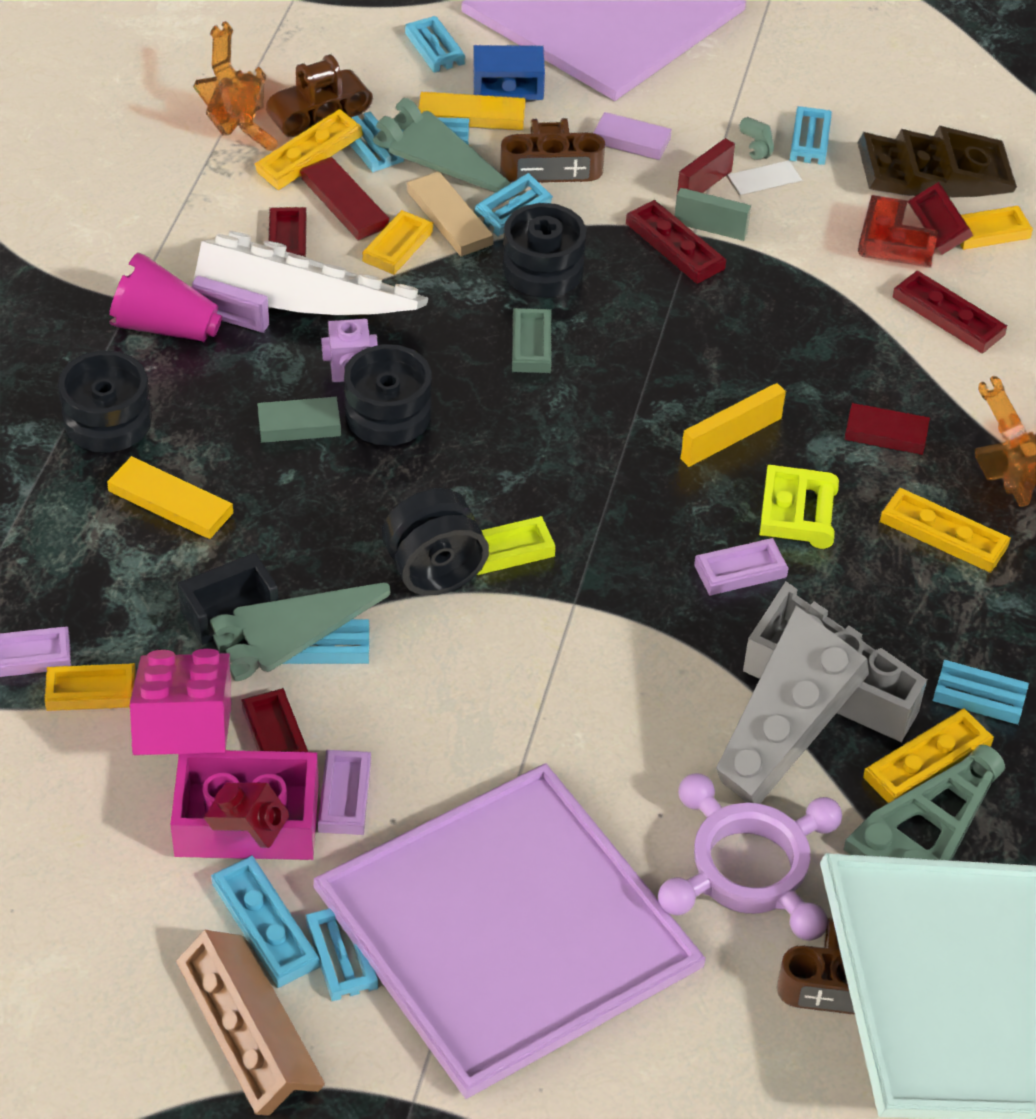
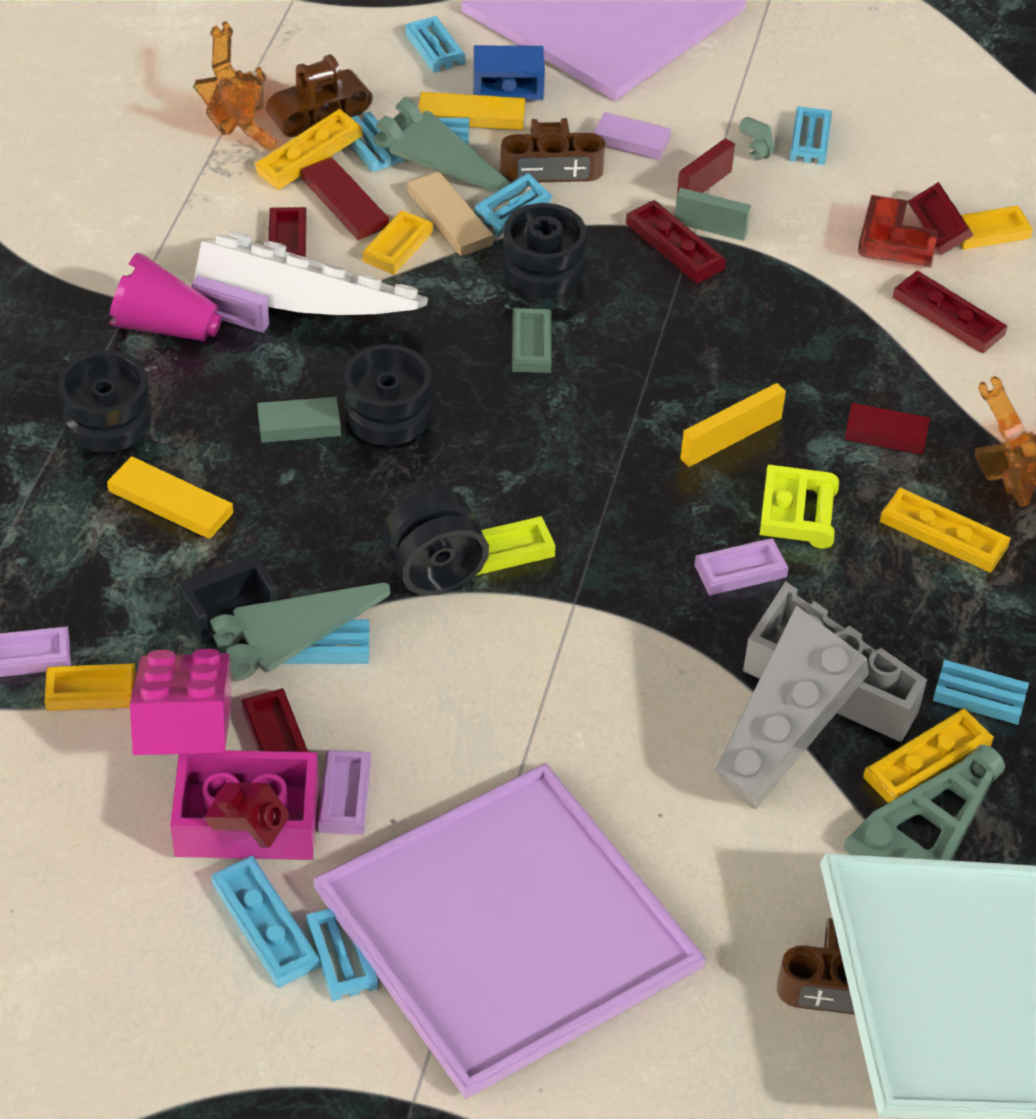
medium nougat panel [176,930,325,1115] -> none
lavender brick [321,319,378,382] -> none
lavender piece [658,773,842,941] -> none
white sticker [727,160,803,195] -> none
dark brown slope [857,125,1017,198] -> none

